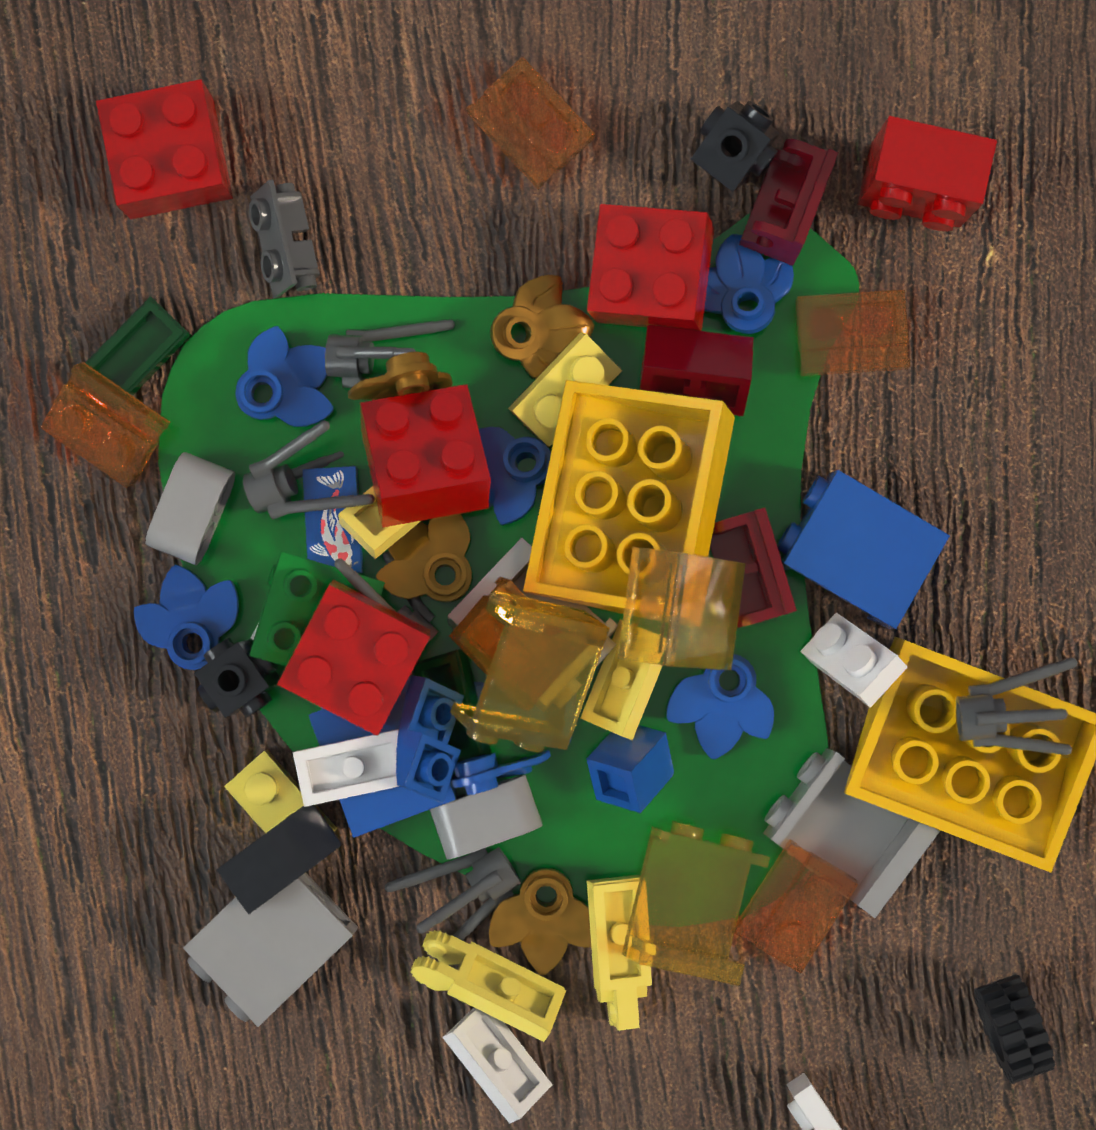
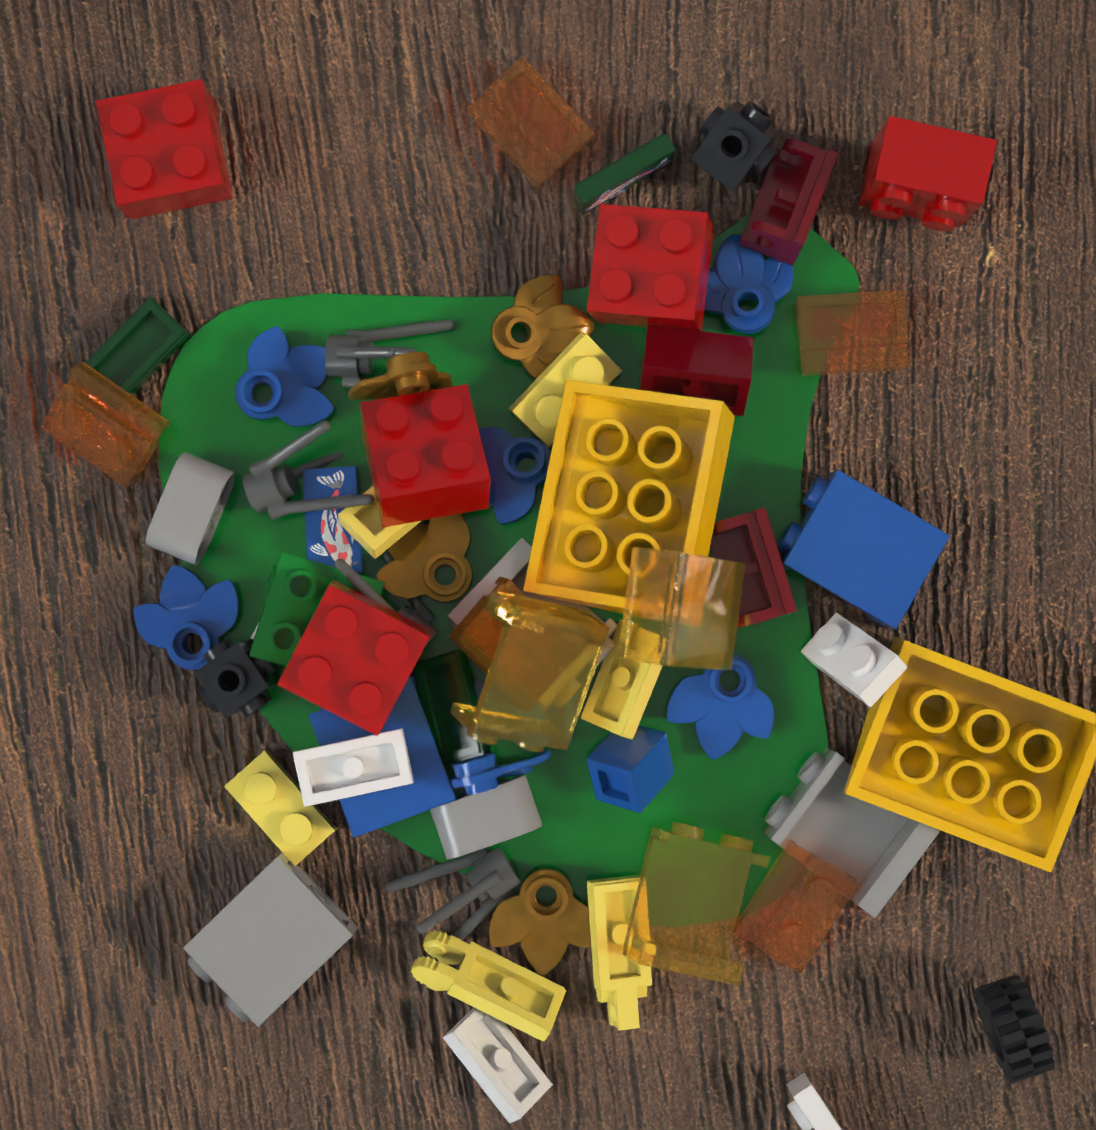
black slope [216,805,343,915] -> none
dark grey hinge [249,180,320,298] -> none
blue slope [396,676,464,803] -> none
dark grey plant [956,658,1078,755] -> none
none -> dark green tile [573,133,676,216]

